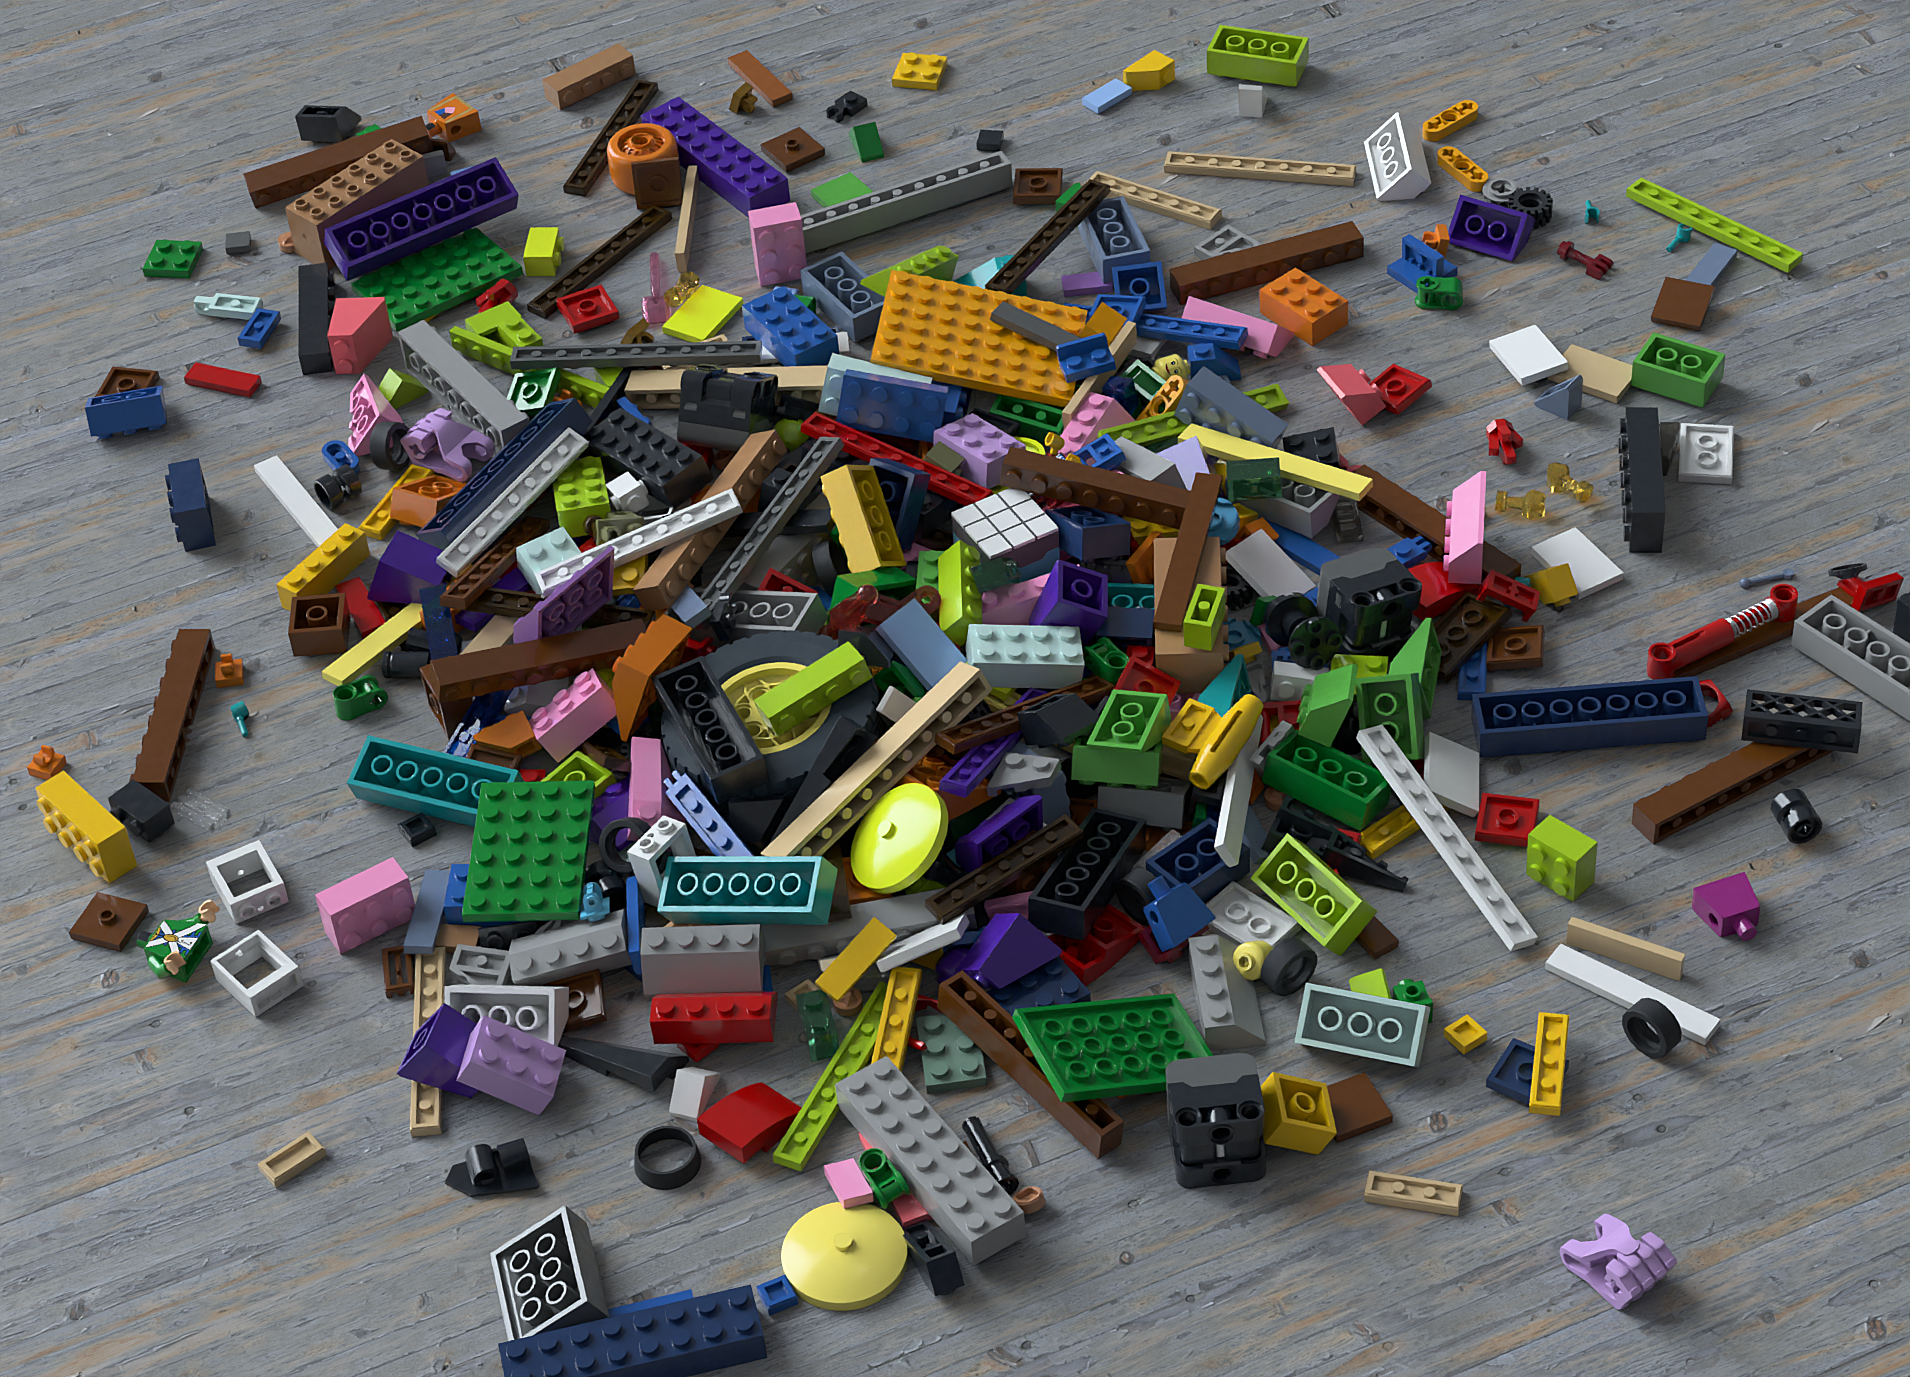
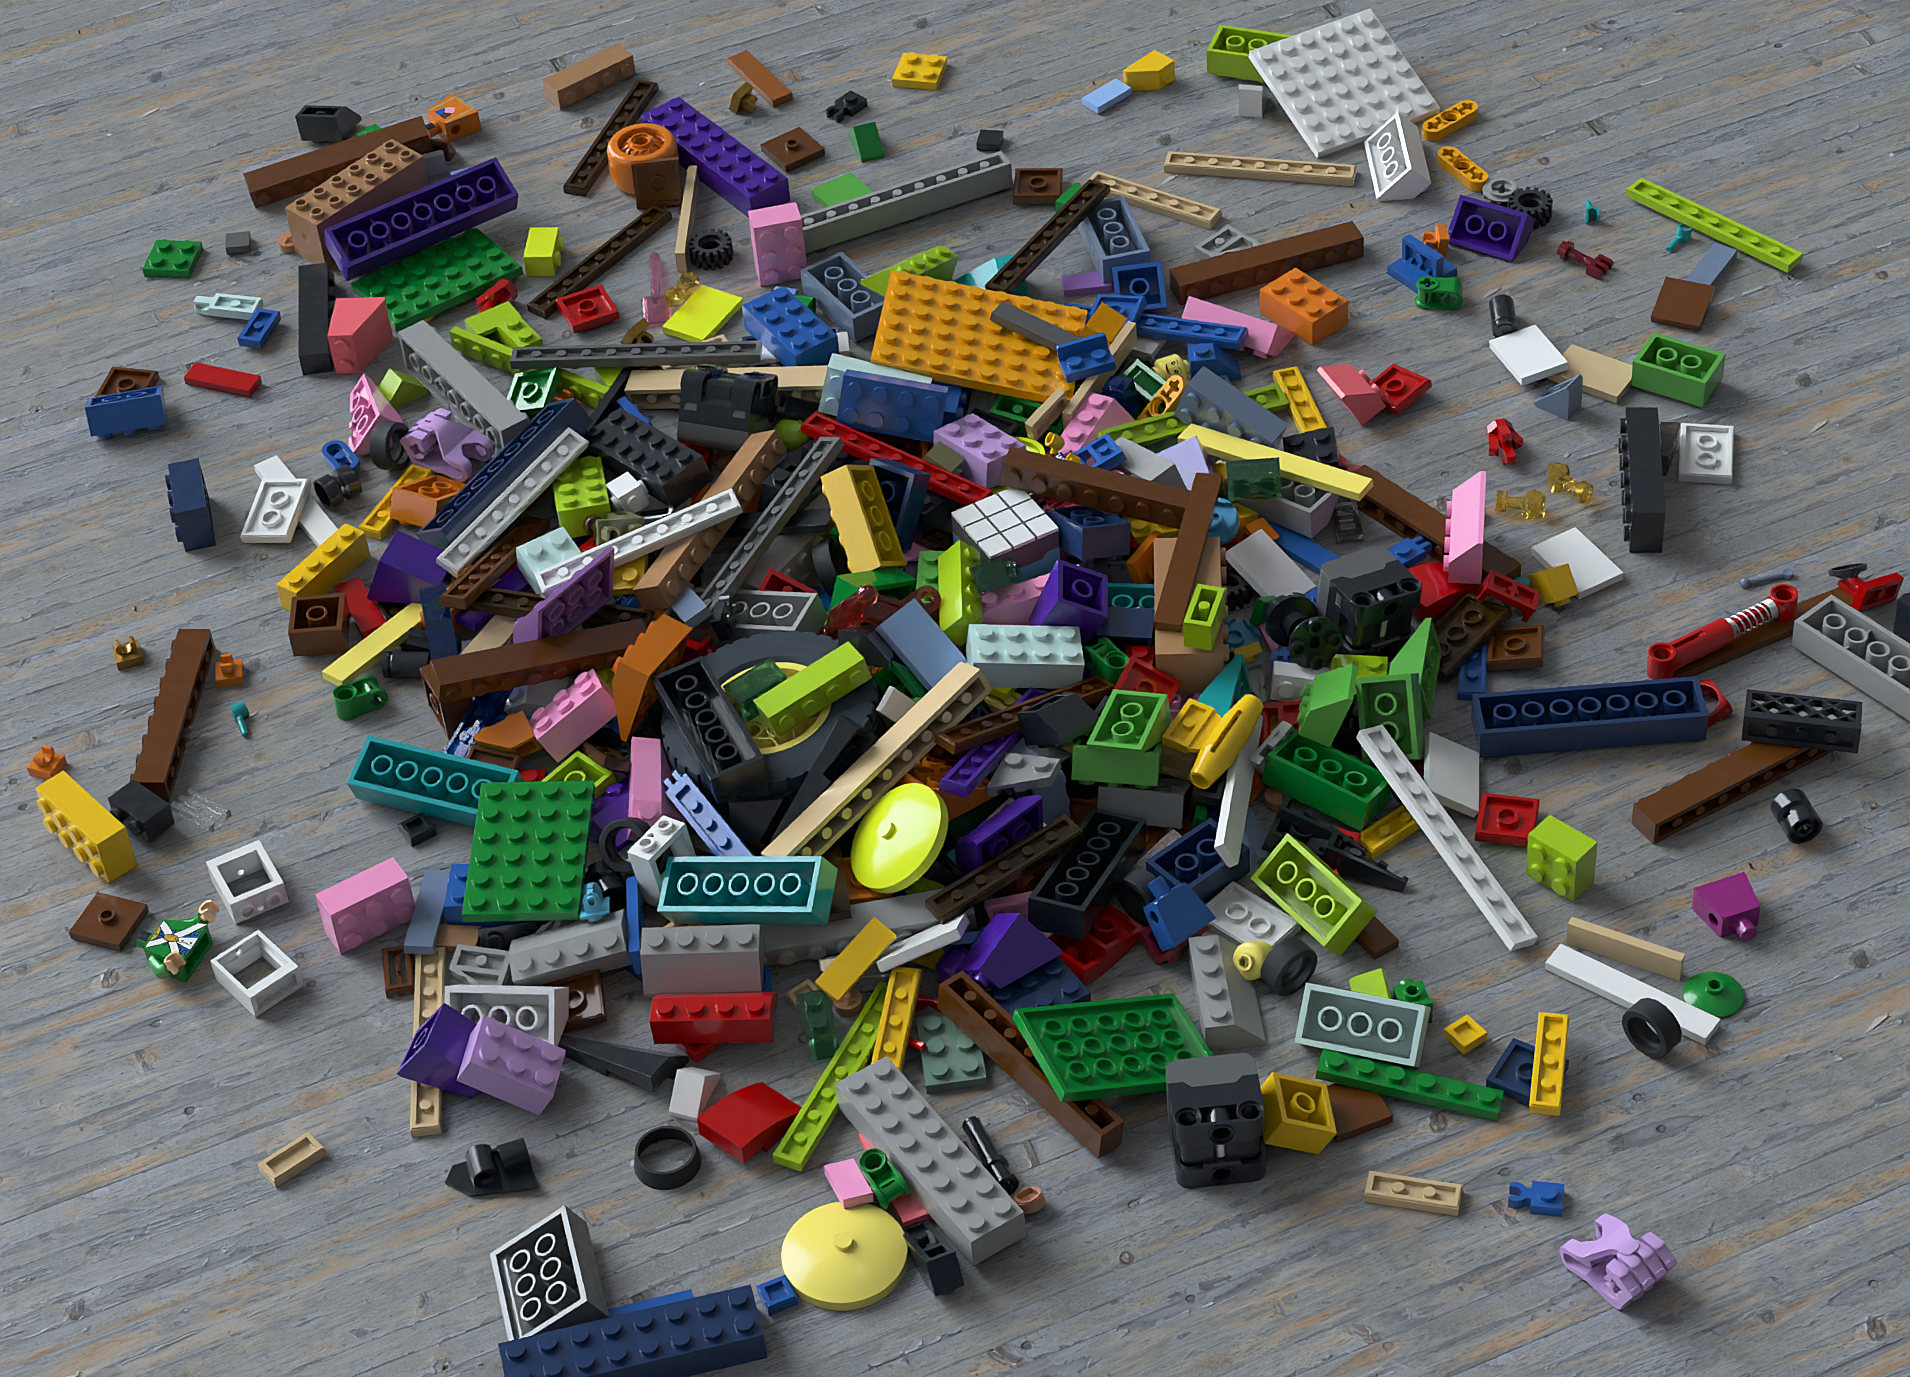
none -> pearl gold tile [112,636,145,671]
none -> white tile [240,479,312,543]
none -> black tyre [688,229,734,271]
none -> clear green brick [723,658,787,723]
none -> tan tile [1025,388,1068,441]
none -> white plate [1249,9,1440,158]
none -> yellow tile [1273,366,1327,434]
none -> green plate [1315,1049,1504,1121]
none -> black piece [1489,294,1518,338]
none -> blue plate [1508,1181,1564,1217]
none -> green dish [1683,971,1744,1019]

